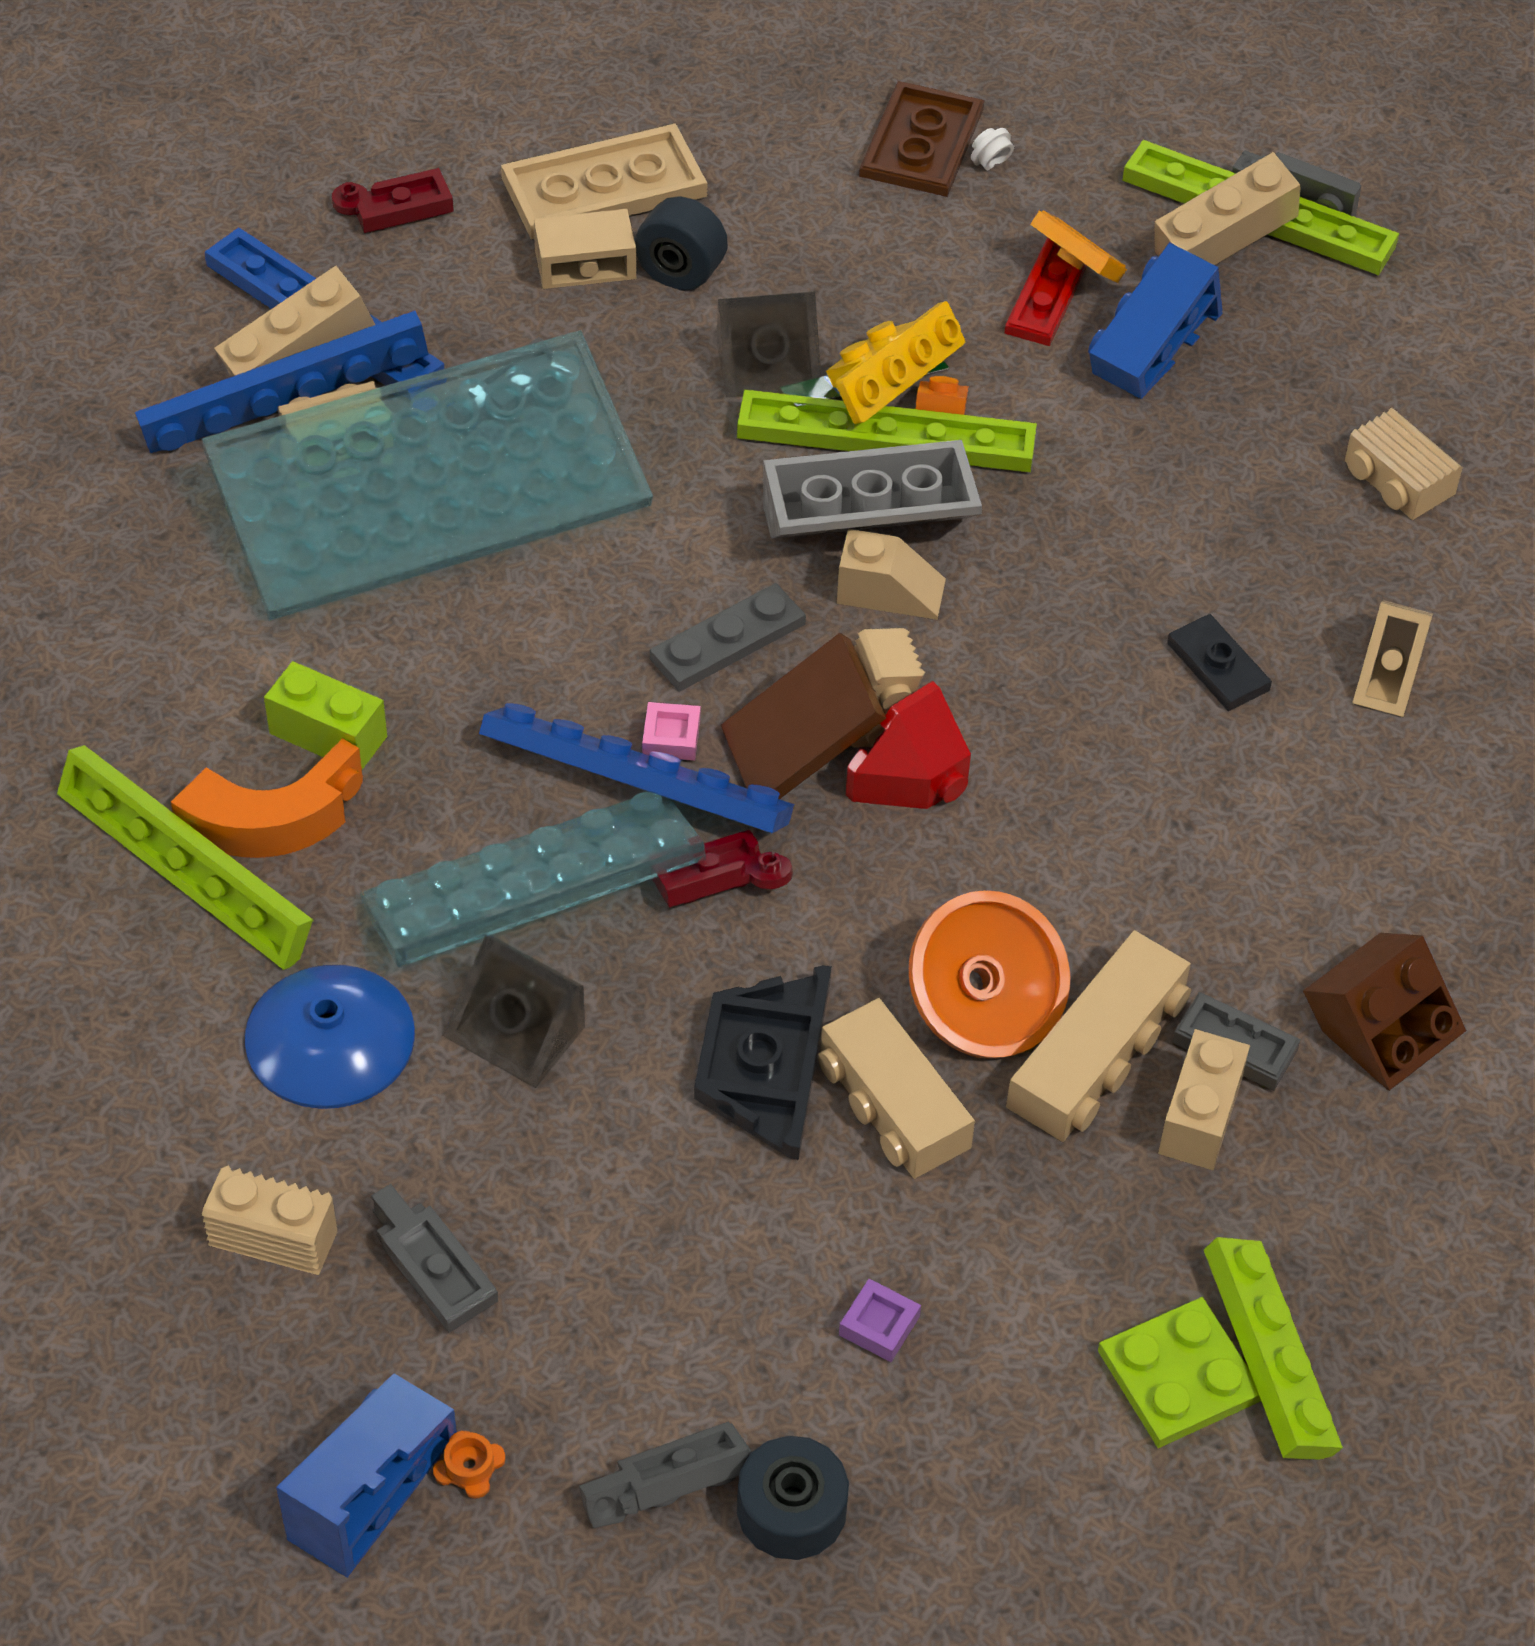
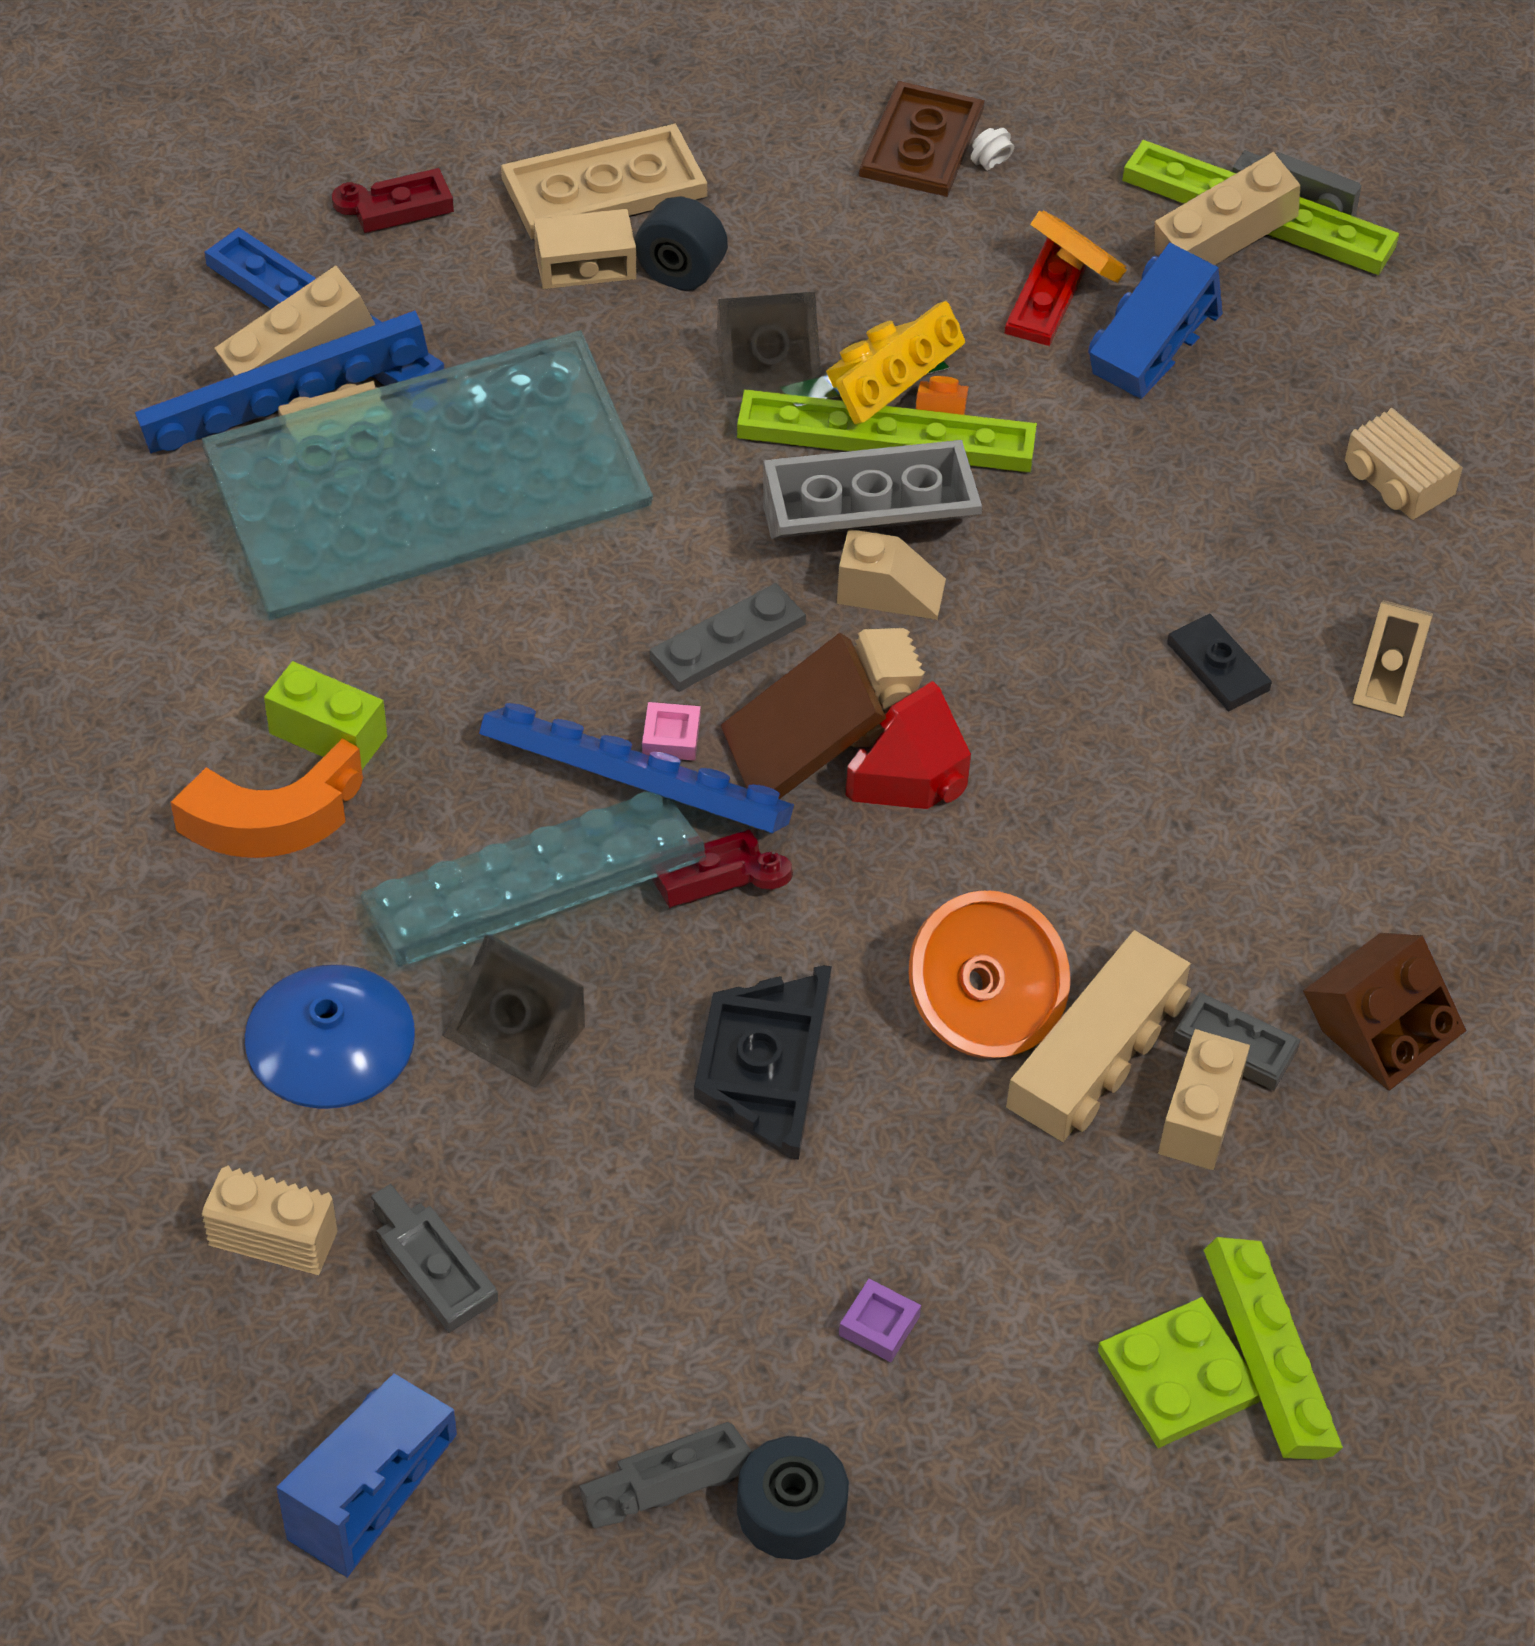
lime plate [57,745,313,970] -> none
orange plate [433,1431,506,1499] -> none
tan brick [818,998,975,1179] -> none

